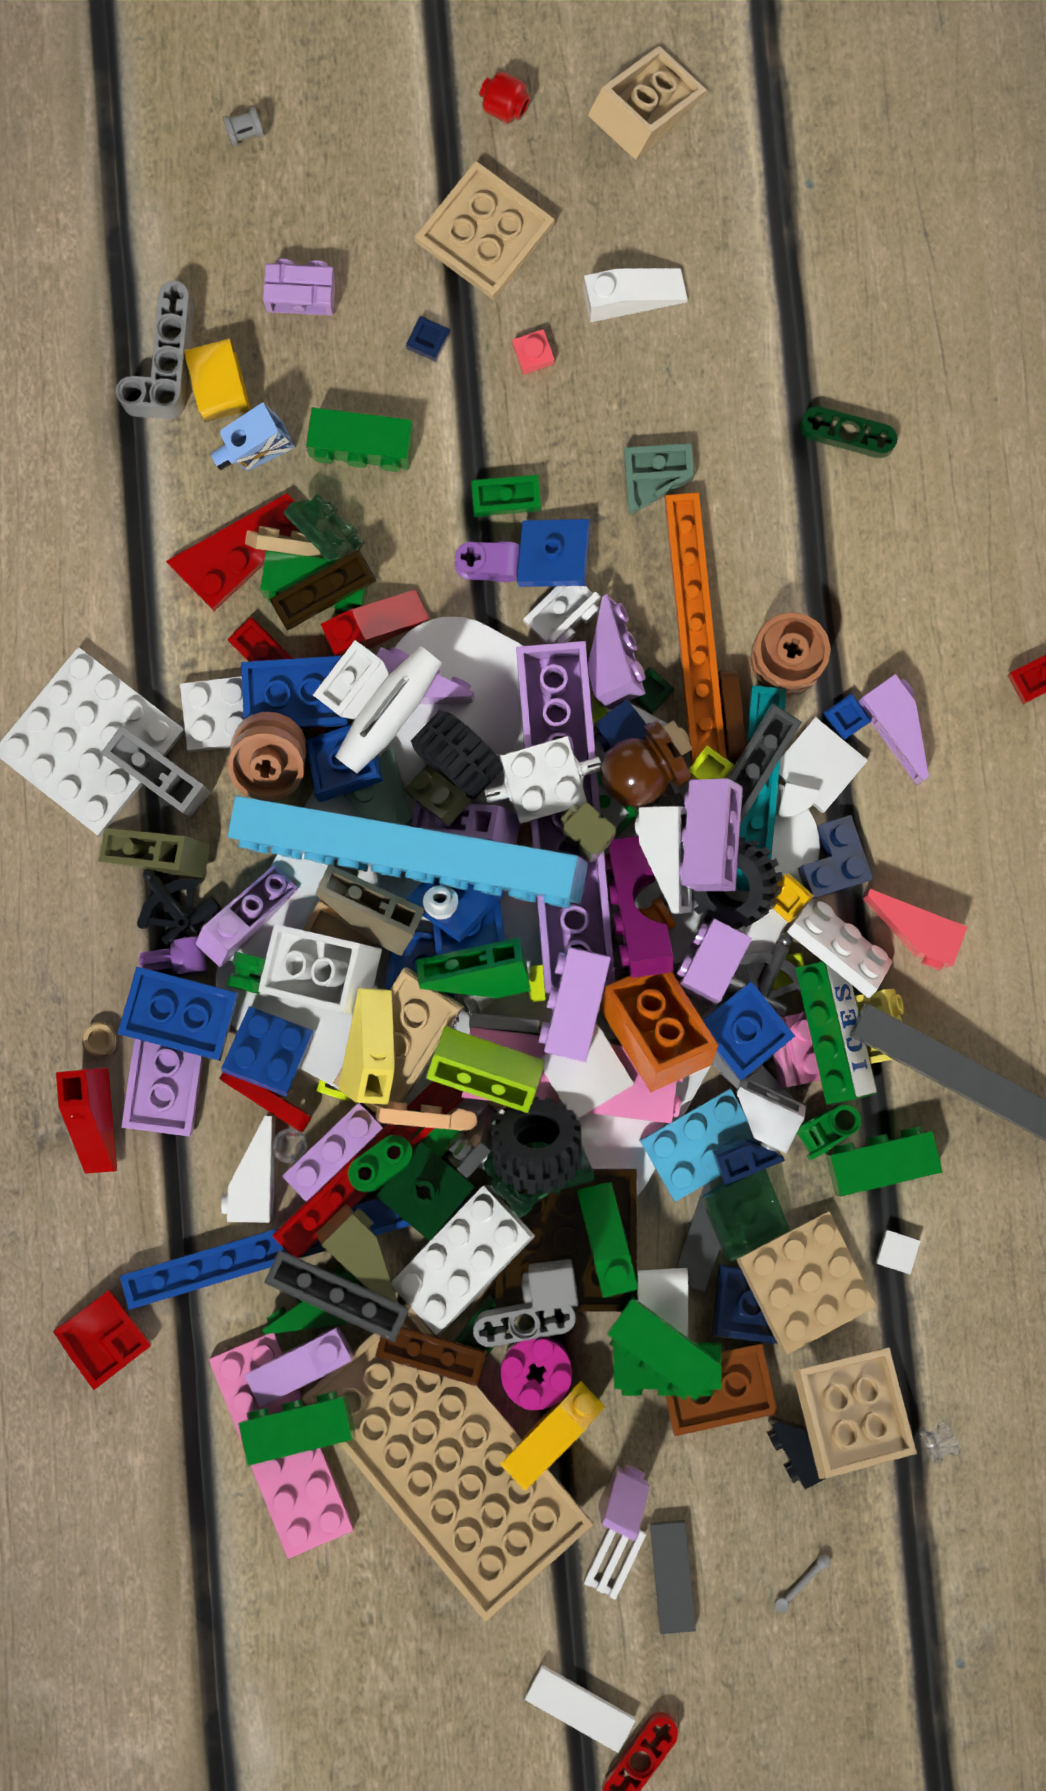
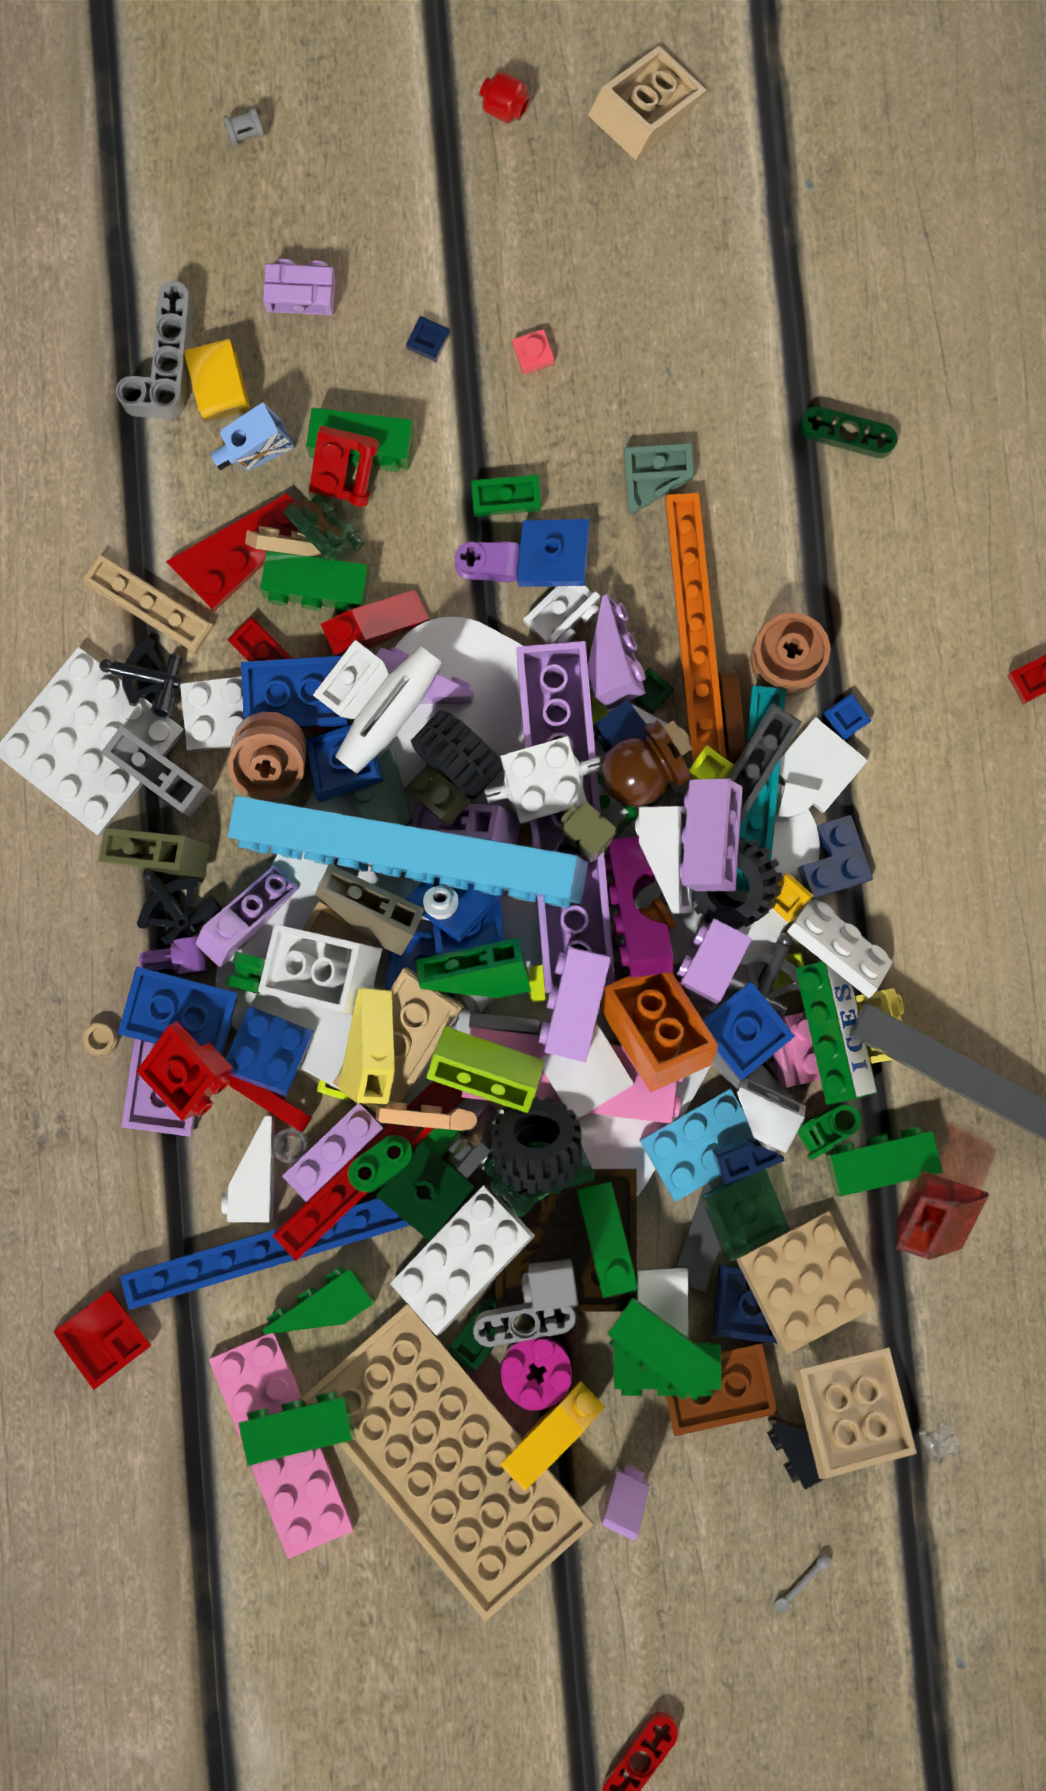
red slope [56,1067,118,1174] -> none
lavender slope [244,1325,355,1407] -> none
dark grey brick [264,1250,409,1342] -> none
dark brown tile [269,549,376,631] -> none
olive slope [316,1204,398,1303] -> none
reddish brown tile [375,1326,487,1386] -> none
tan plate [415,161,555,300] -> none
white tile [524,1664,636,1753] -> none
white slope [583,268,688,323] -> none
white tile [583,1528,646,1600] -> none
dark grey tile [650,1520,696,1634] -> none
lavender slope [859,674,929,785] -> none
coral slope [862,889,968,971] -> none
white tile [875,1229,920,1274] -> none
none -> tan tile [81,553,214,654]
none -> black piece [99,639,183,718]
none -> red plate [136,1022,233,1121]
none -> red plate [309,426,379,507]
none -> clear red slope [896,1171,989,1260]

